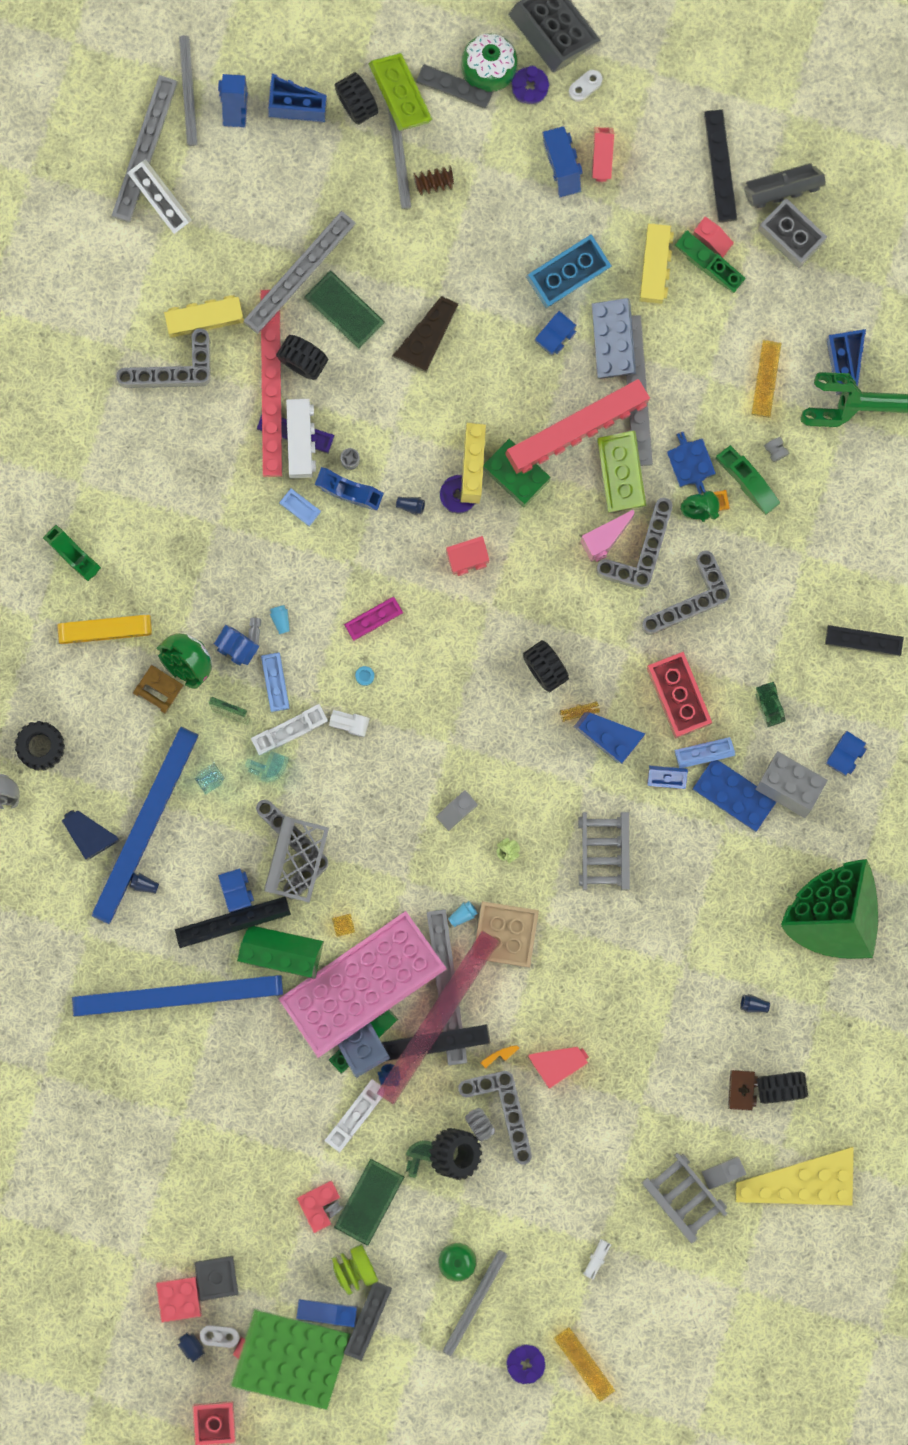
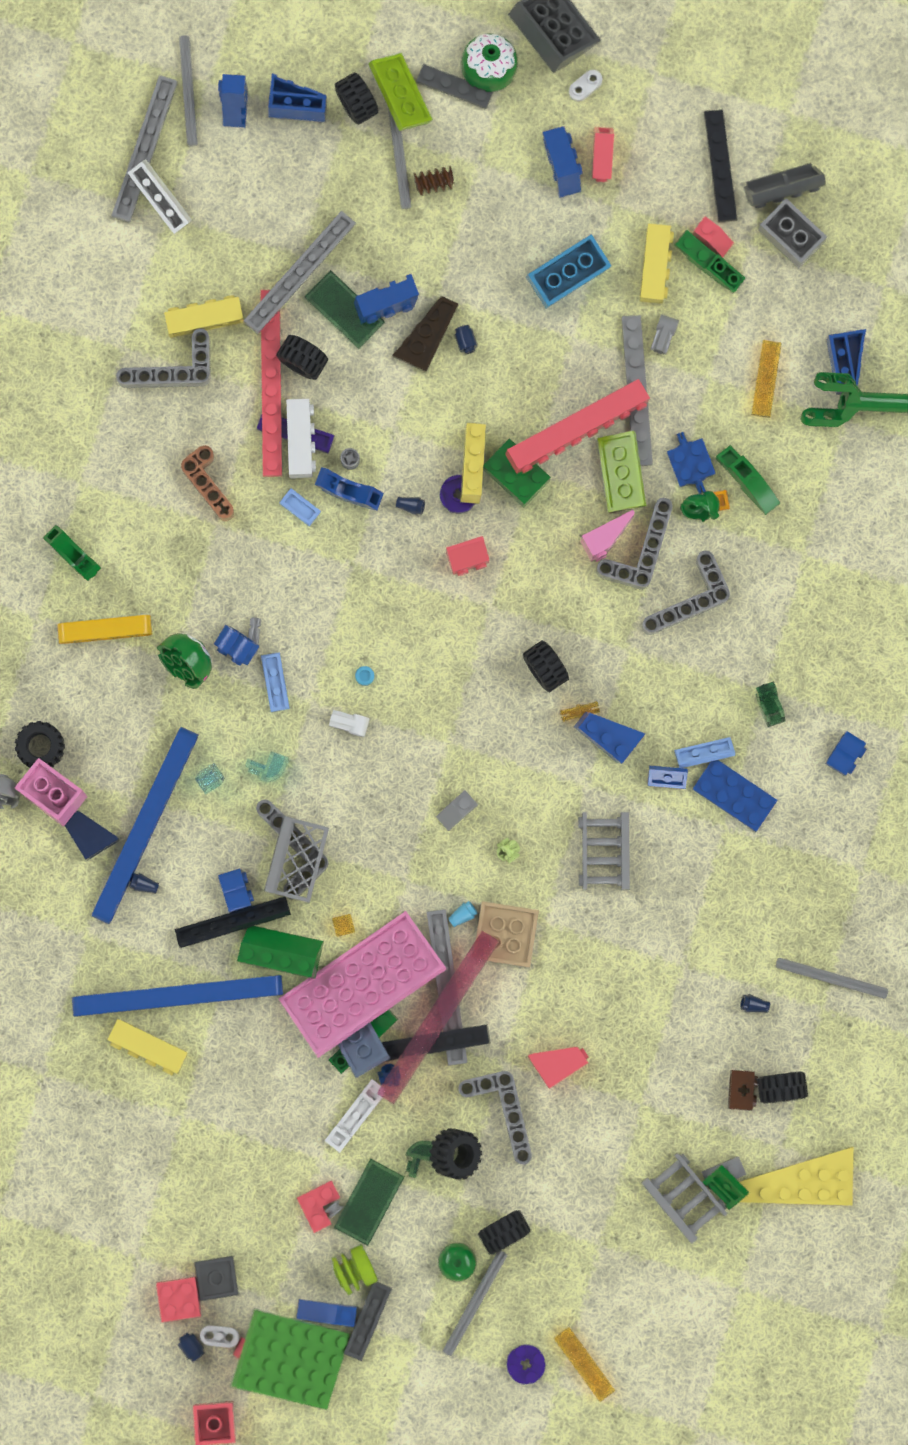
pearl gold plate [133,665,184,714] -> none
clear green tile [208,697,251,725] -> none
white slope [251,704,328,756] -> none
medium azure cone [269,605,290,634] -> none
dark pink tile [344,596,403,641] -> none
light grey gear [465,1108,495,1142] -> none
light orange slope [480,1045,519,1068] -> none
dark purple plate [512,66,549,105] -> none
blue brick [535,311,577,356] -> none
white pin [583,1239,611,1280] -> none
sand blue plate [592,298,636,379] -> none
coral brick [647,651,712,739] -> none
light grey brick [755,751,828,818] -> none
light grey wheel [764,437,790,463] -> none
green brick [781,859,878,959] -> none
black plate [825,625,904,656] -> none
none -> bright pink slope [15,758,87,827]
none -> light yellow brick [107,1019,188,1076]
none -> nougat beam [181,445,234,521]
none -> blue wedge [354,274,419,324]
none -> dark blue brick [455,325,478,354]
none -> black tyre [478,1210,532,1255]
none -> light grey piece [650,314,679,355]
none -> green plate [702,1165,749,1210]
none -> light grey axle [776,958,888,999]

